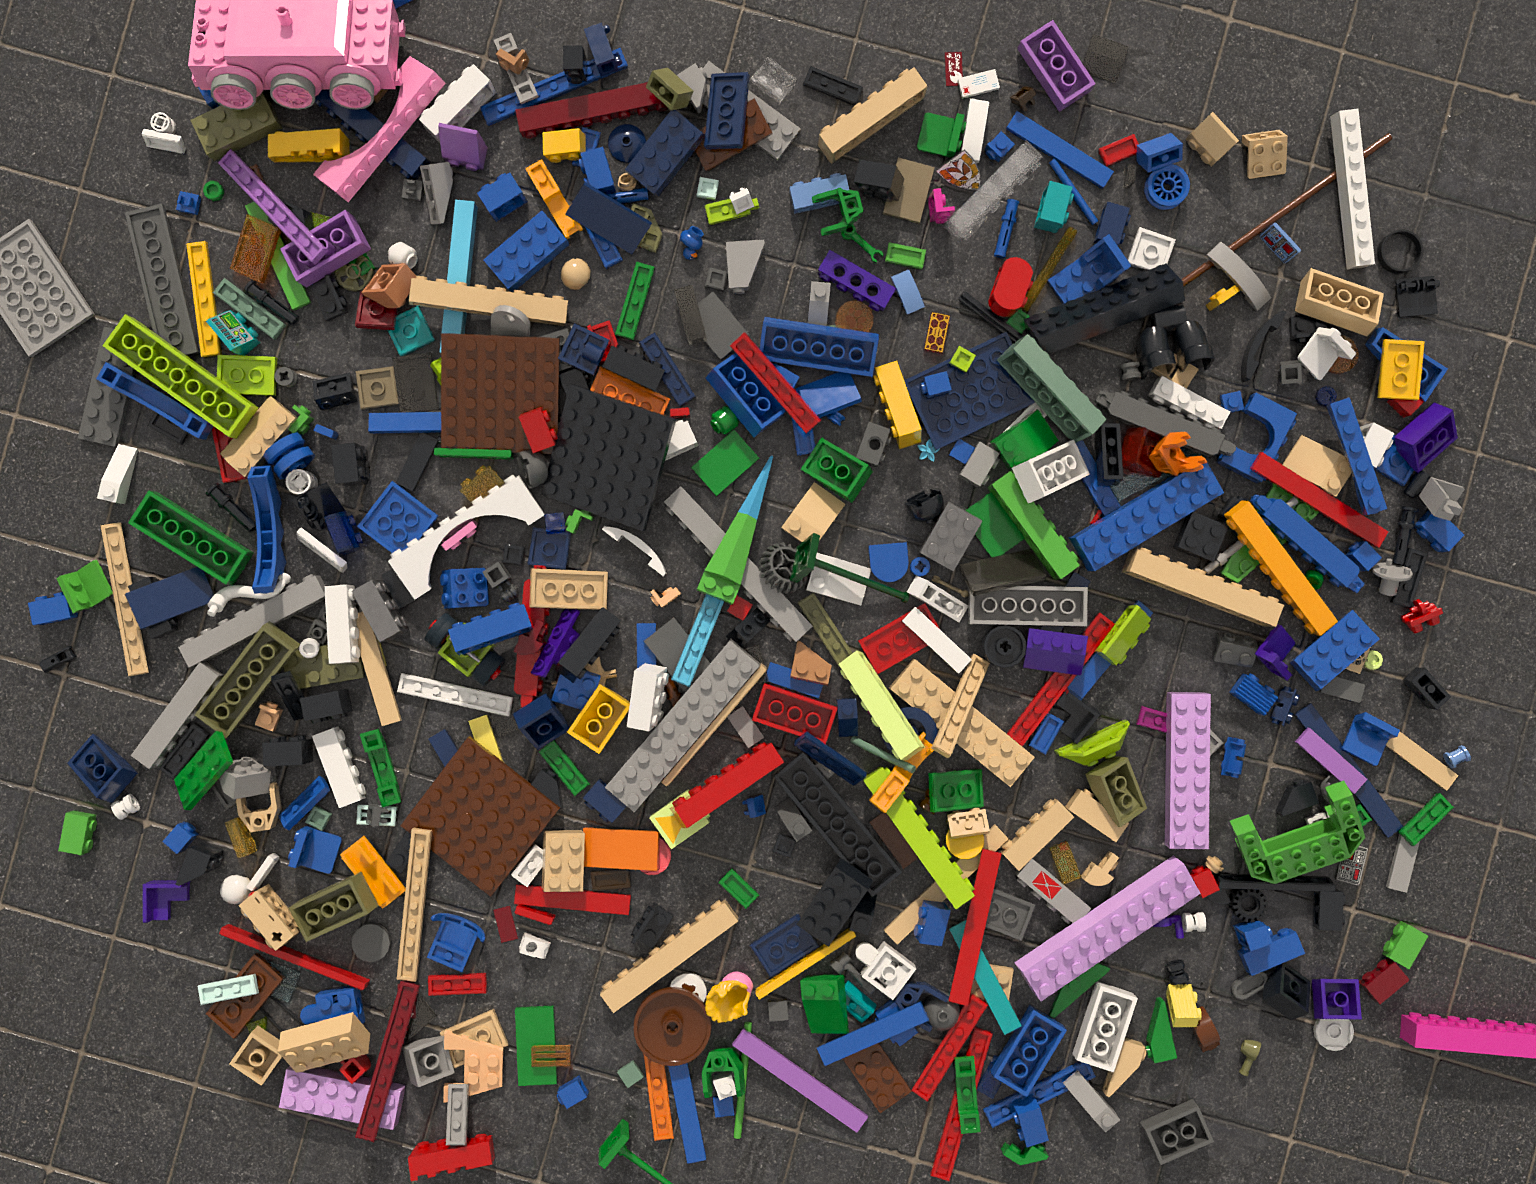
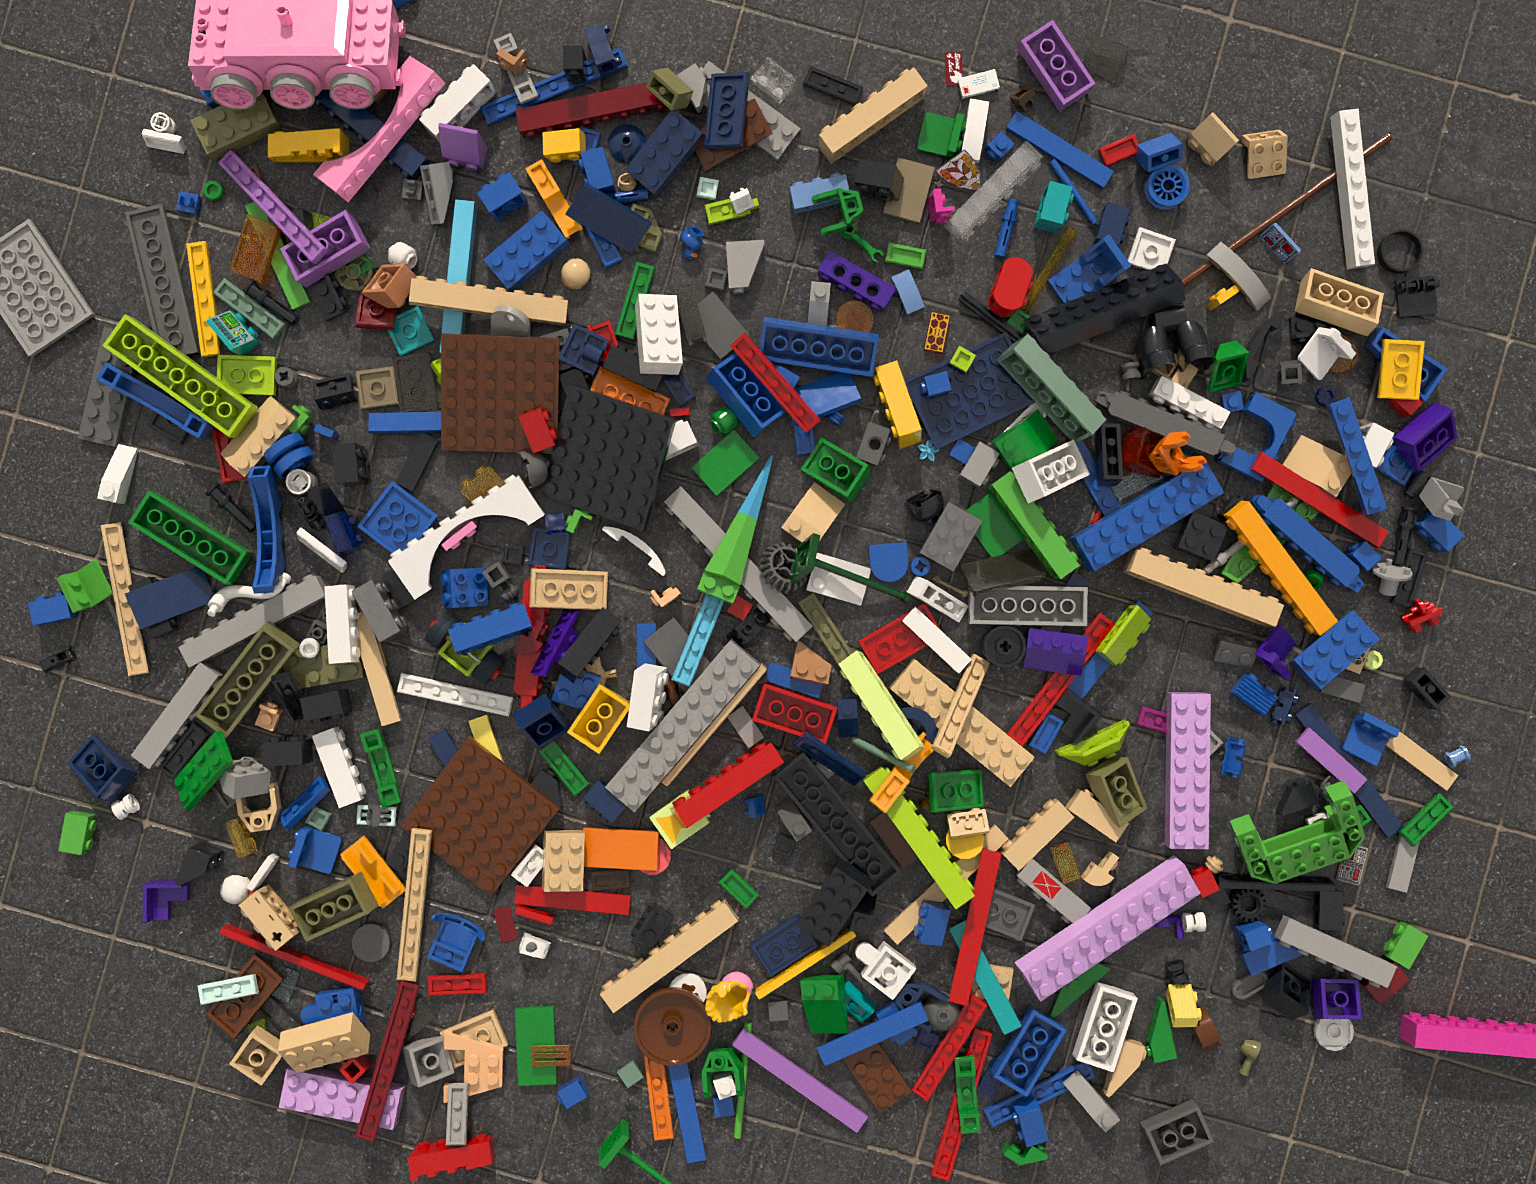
blue brick [163,822,199,854] -> none
green tile [434,448,514,460] -> none
none -> white brick [635,294,683,375]
none -> clear blue tile [914,1028,940,1053]
none -> green slope [1207,341,1250,392]
none -> light grey brick [1274,915,1397,988]

